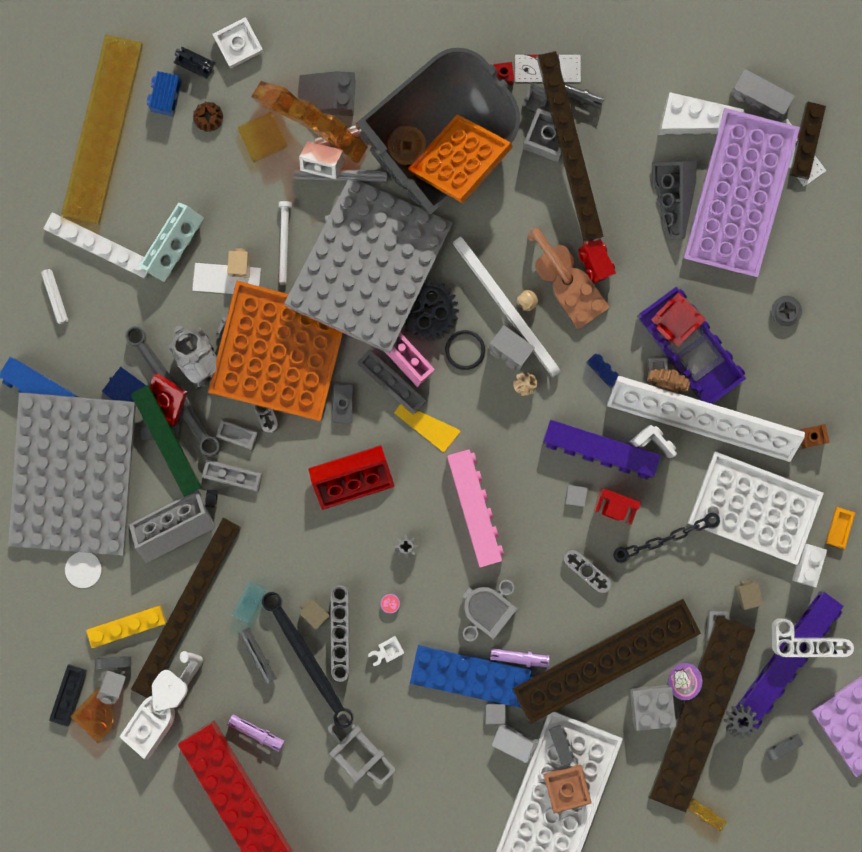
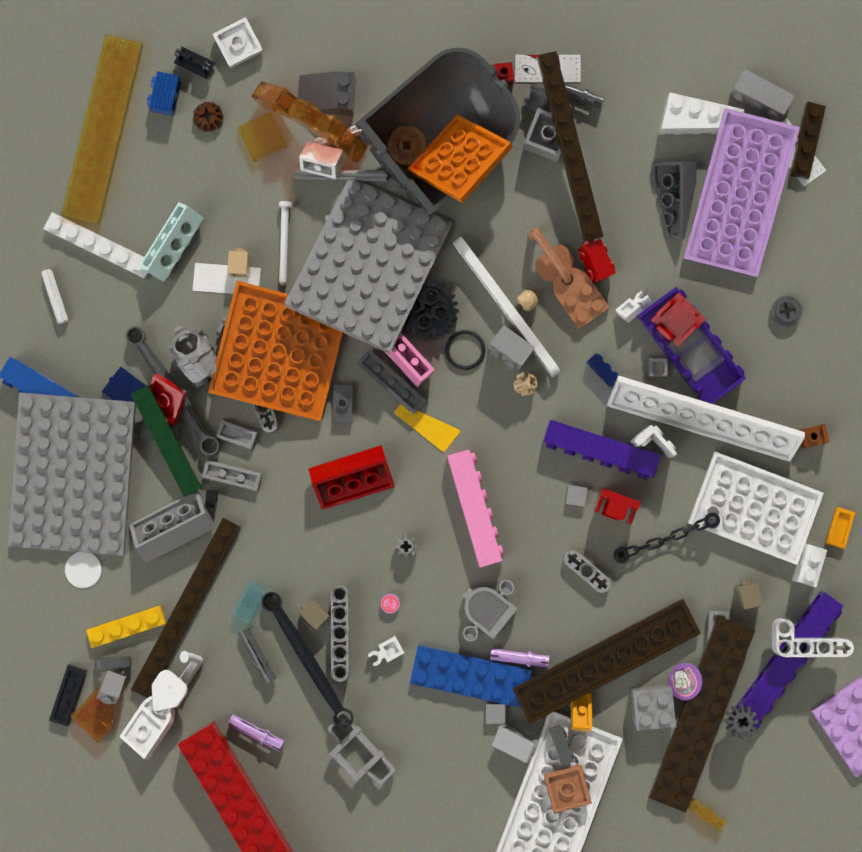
medium nougat gear [647,369,690,395] -> none
dark grey beam [765,734,803,760] -> none
none -> light orange plate [571,692,592,732]
none -> white plate [615,291,651,323]

